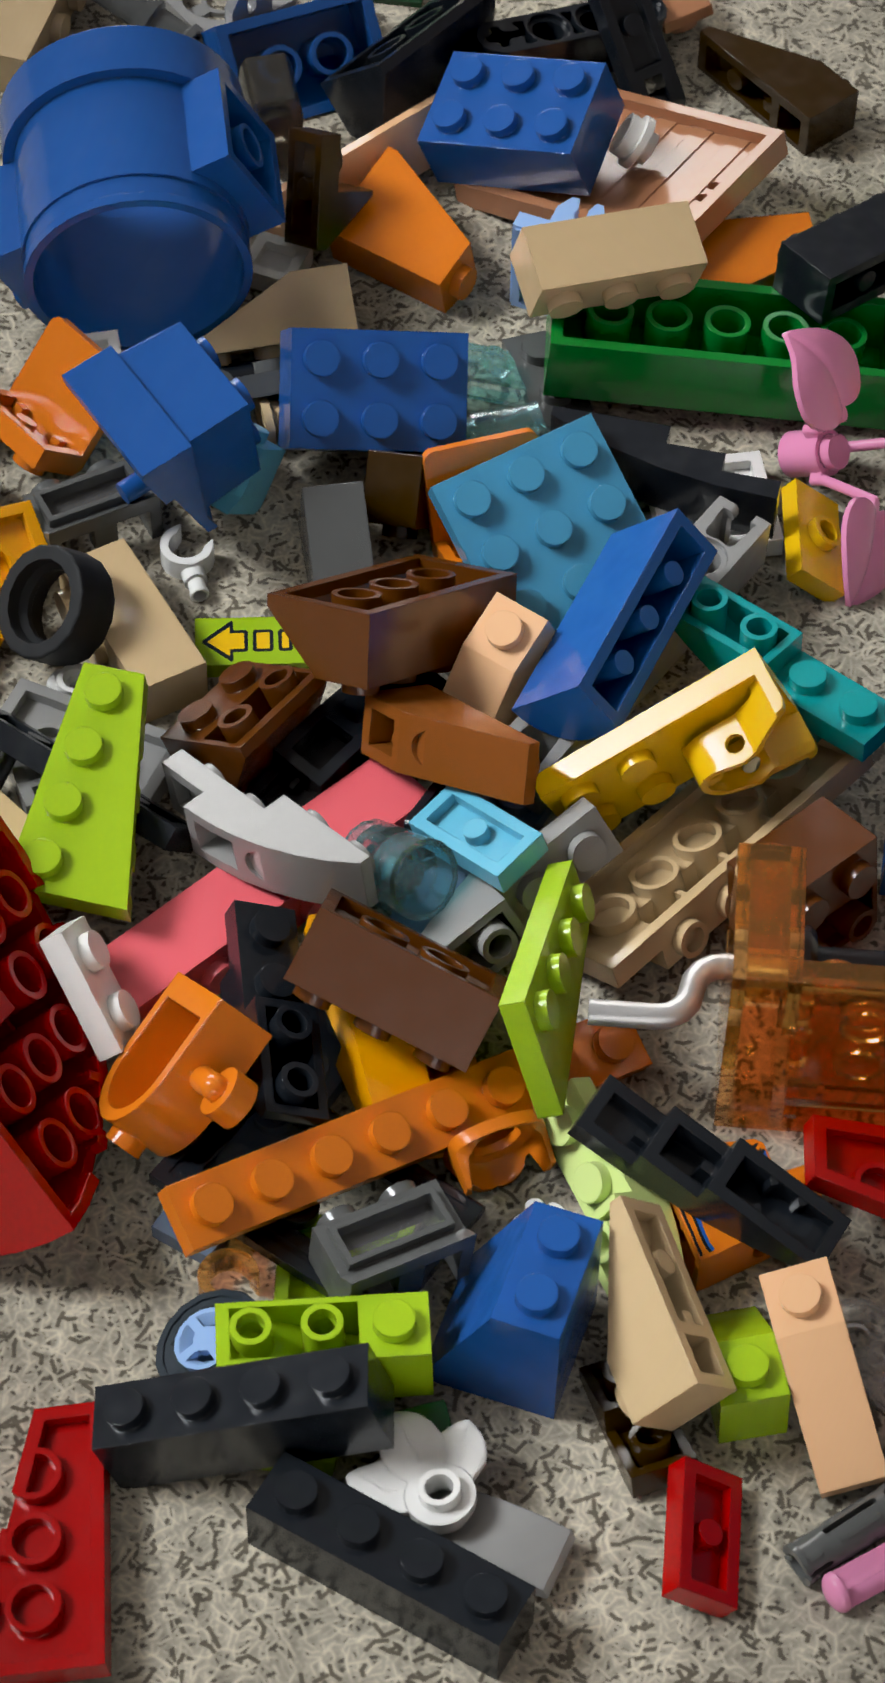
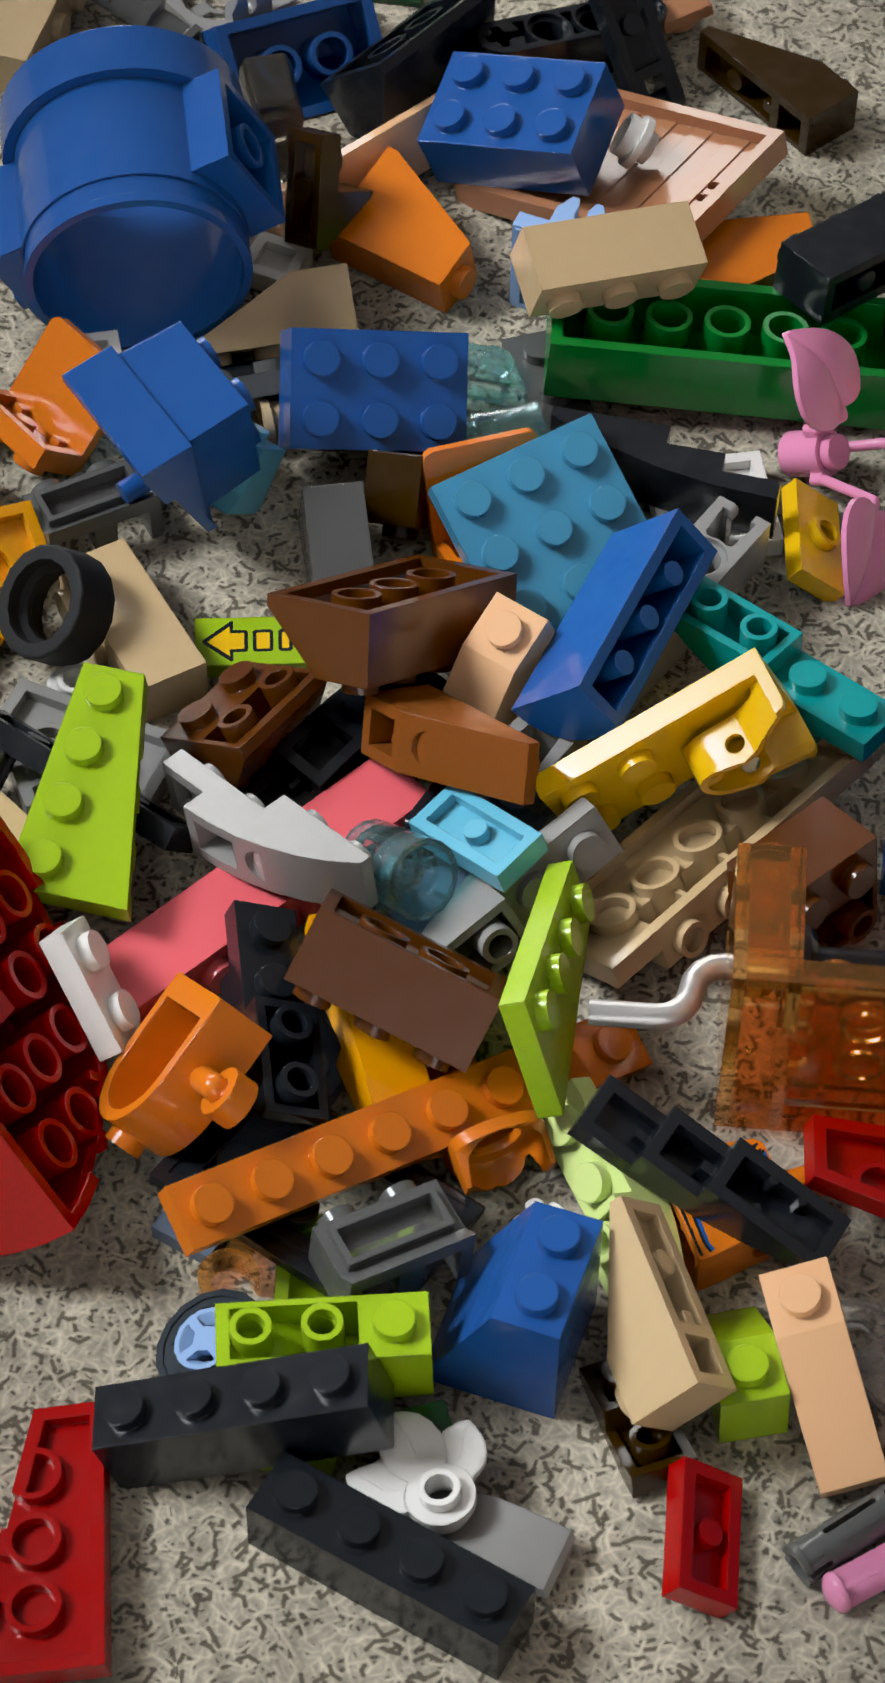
white piece [160,524,215,602] -> none

